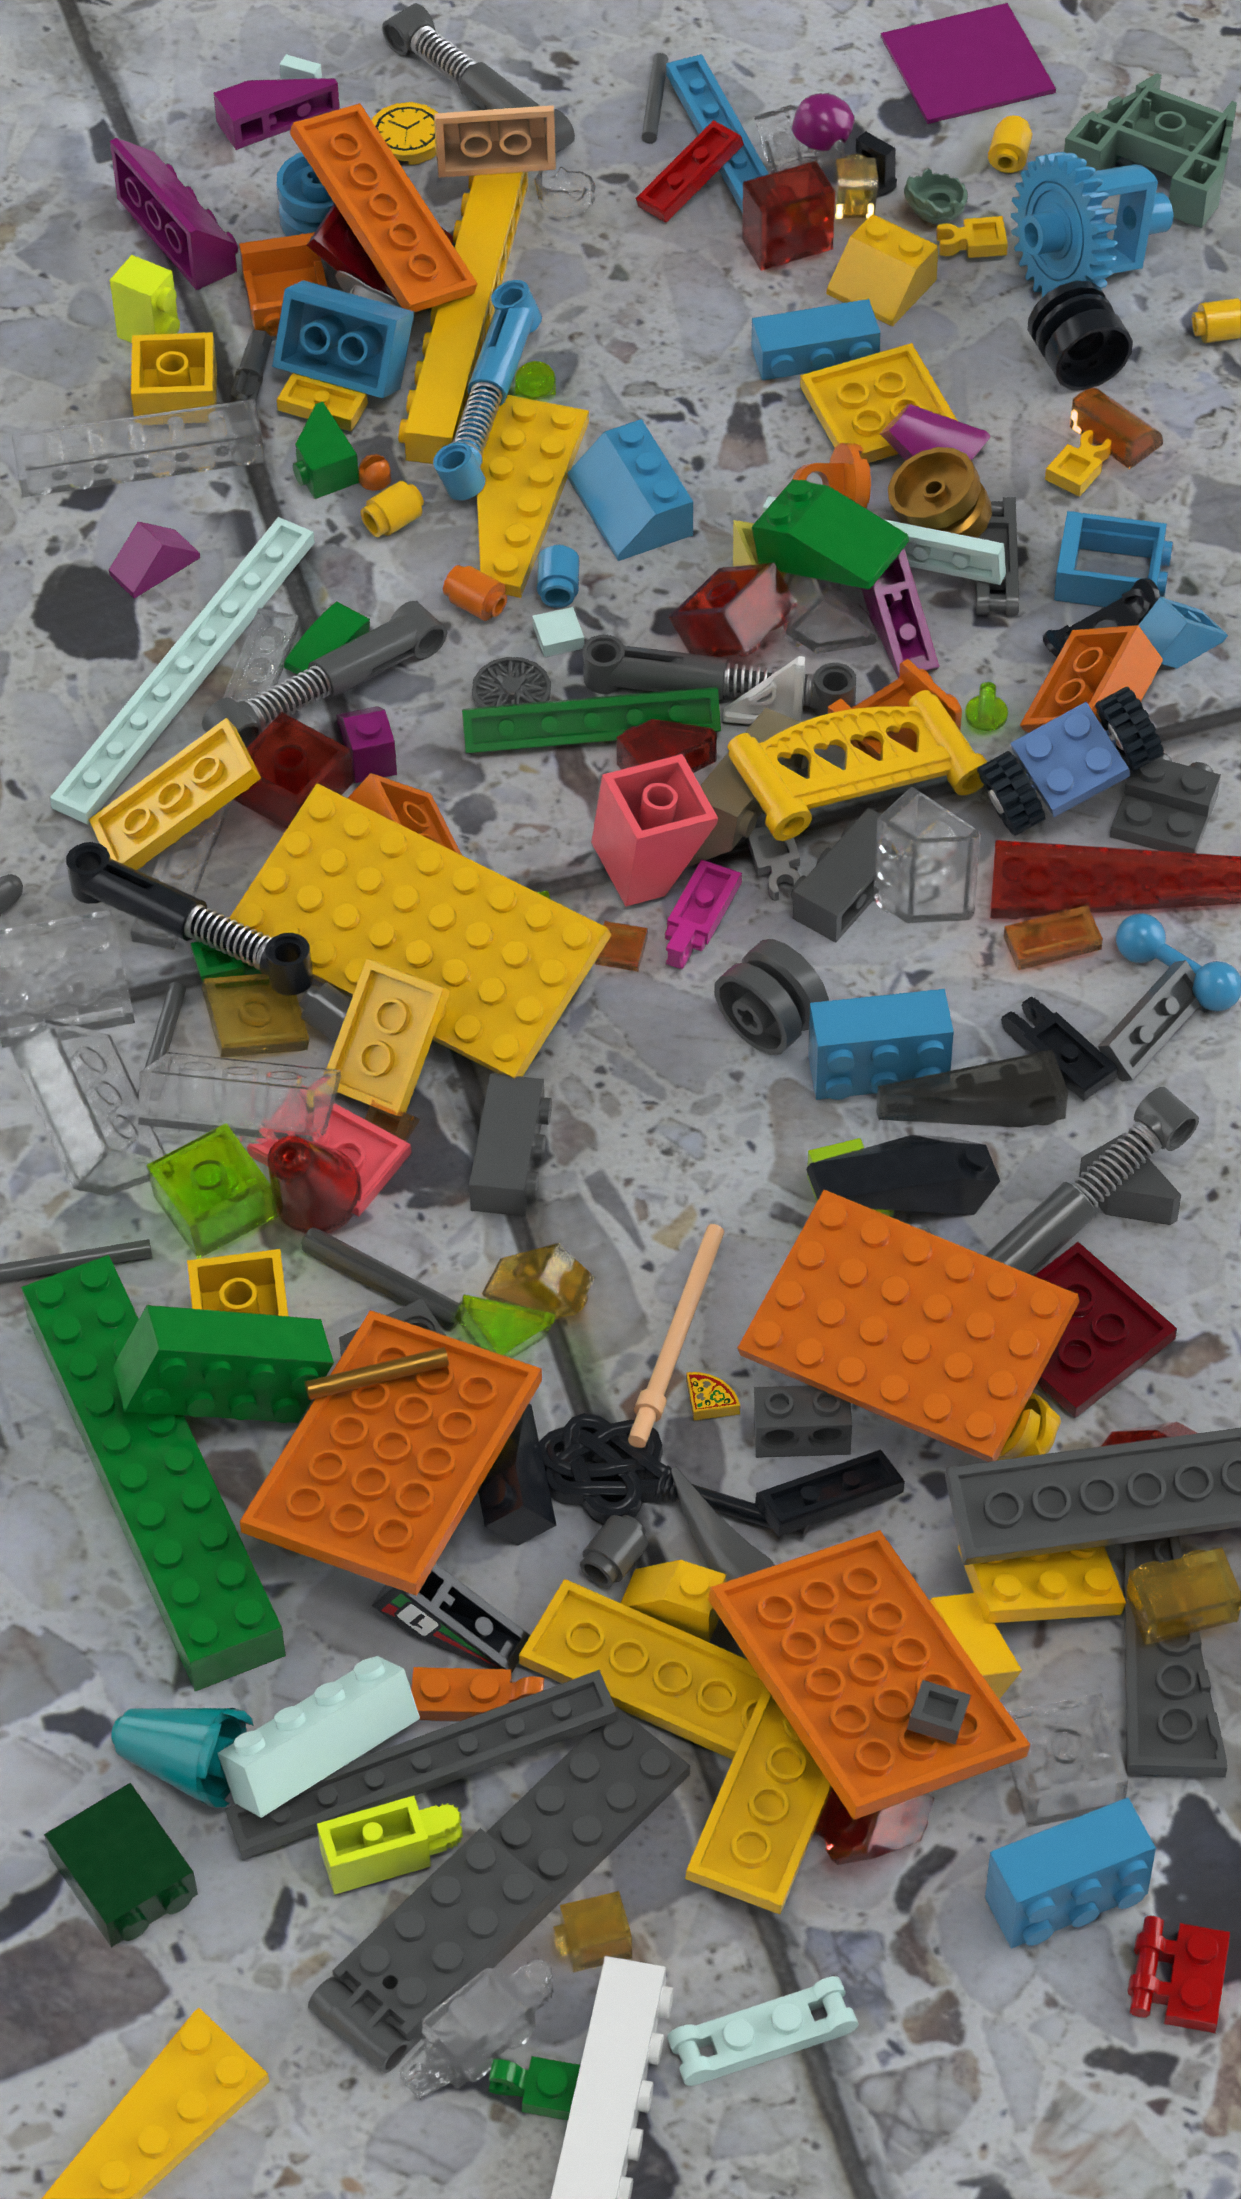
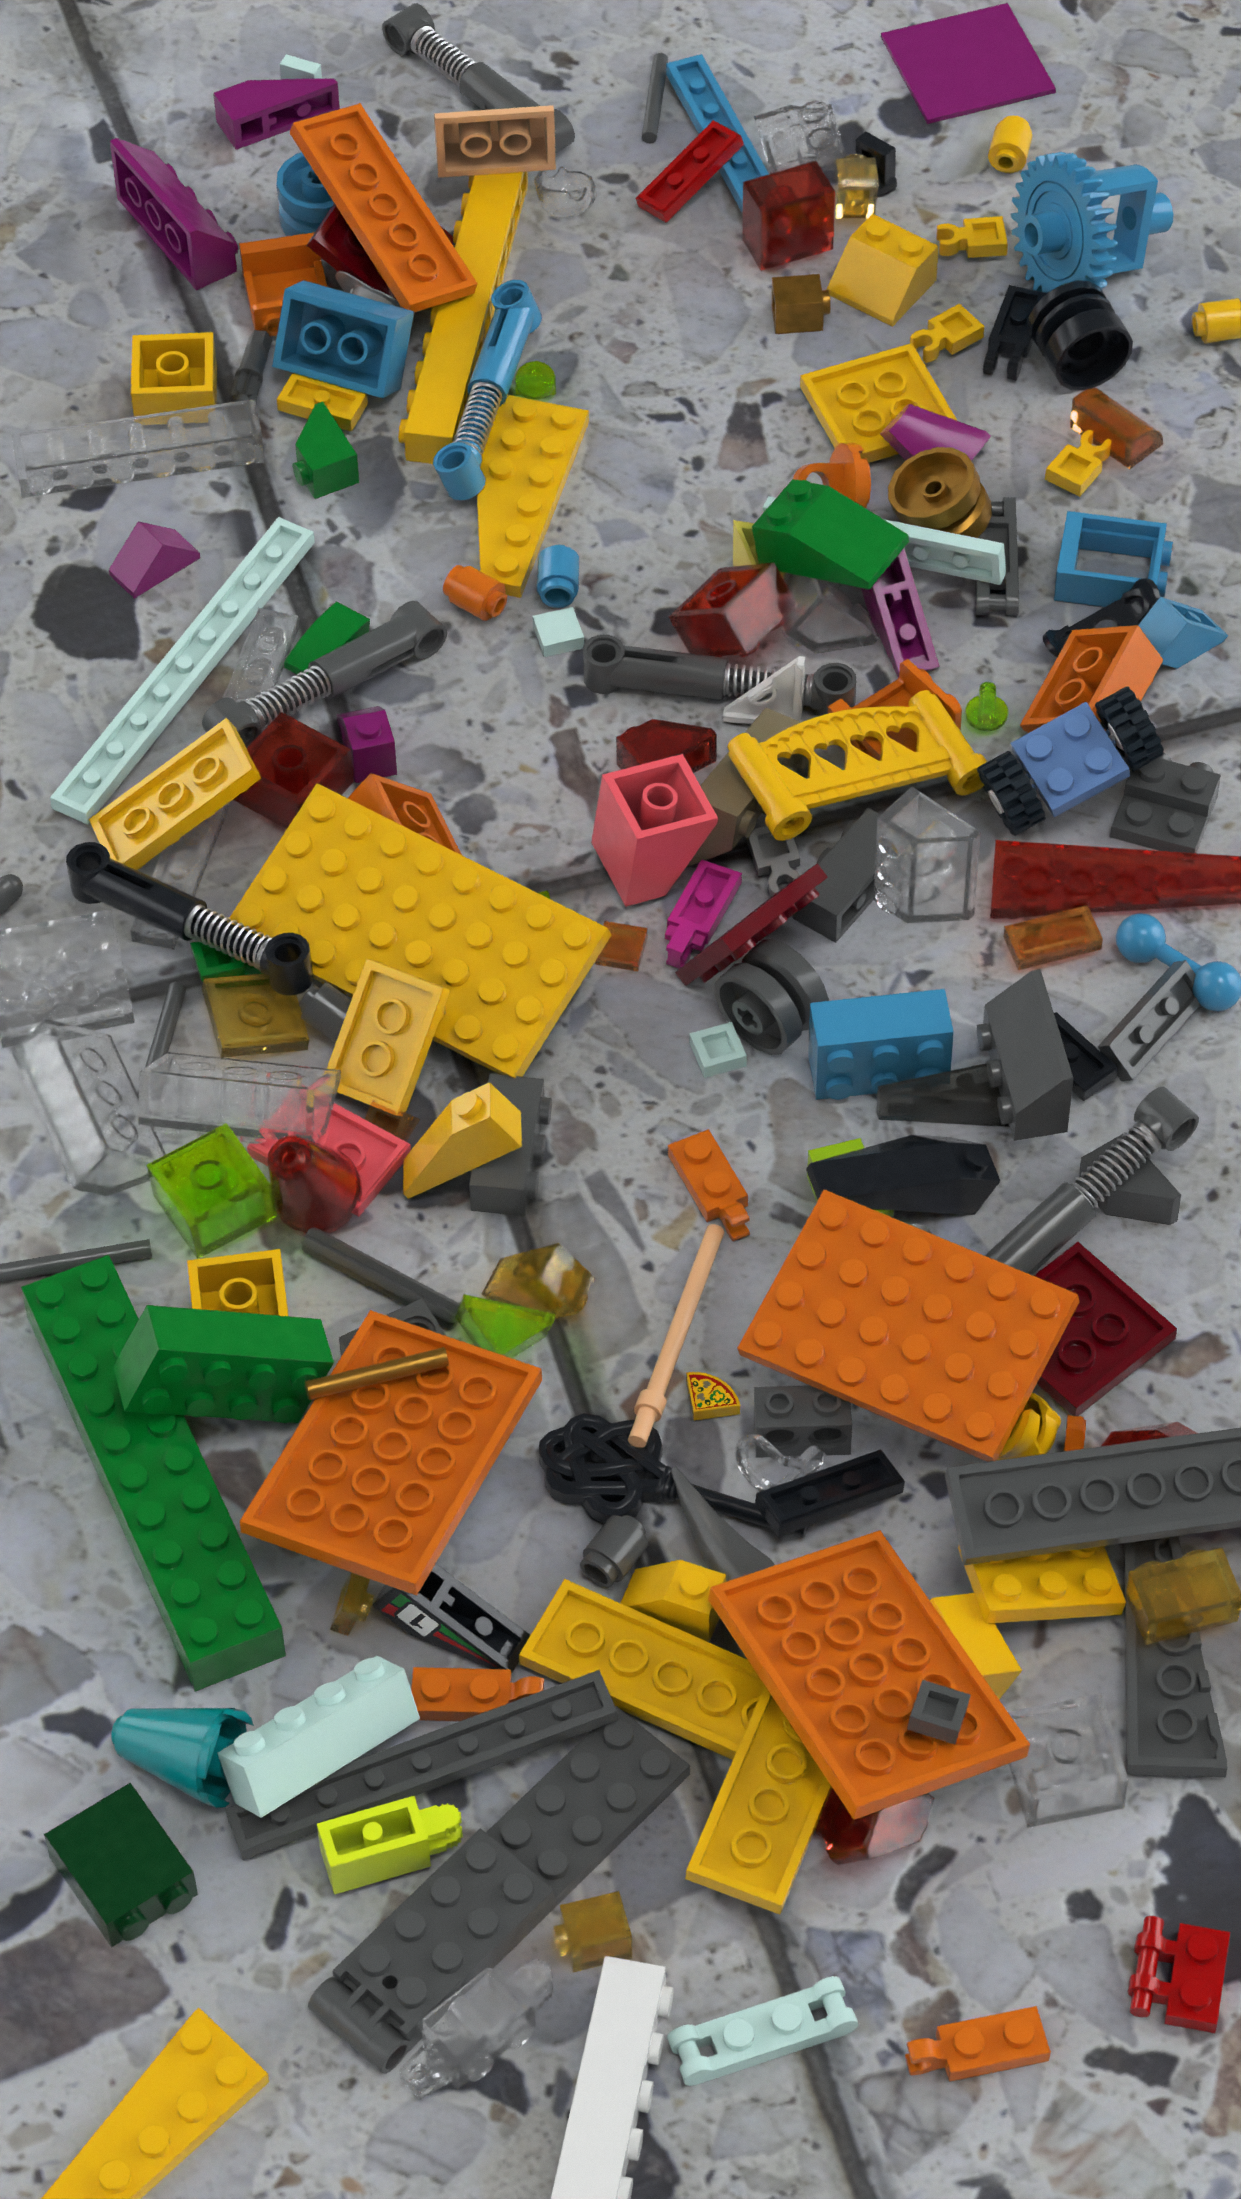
neon yellow brick [110,255,180,343] -> none
orange hinge [358,454,391,491] -> none
yellow brick [360,481,424,537] -> none
yellow tile [372,102,438,165] -> none
green plate [462,687,721,753] -> none
dark grey wheel [472,657,551,708] -> none
black slope [478,1404,557,1545] -> none
green plate [489,2056,580,2120] -> none
dark azure slope [568,419,693,561] -> none
dark azure brick [751,299,881,381] -> none
magenta hair [791,93,855,151] -> none
sand green hair [904,168,968,225] -> none
dark azure brick [985,1797,1156,1949] -> none
sand green wedge [1064,73,1237,228] -> none
none -> clear yellow plate [330,1572,374,1636]
none -> yellow slope [403,1082,522,1199]
none -> orange plate [668,1129,750,1241]
none -> dark red plate [675,863,828,986]
none -> light aqua tile [689,1022,747,1078]
none -> clear piece [735,1433,826,1492]
none -> pearl gold brick [771,274,831,334]
none -> orange plate [905,2006,1051,2082]
none -> yellow plate [910,303,984,363]
none -> dark grey slope [977,969,1073,1141]
none -> black hinge [983,285,1047,380]
none -> orange tile [1064,1415,1086,1451]

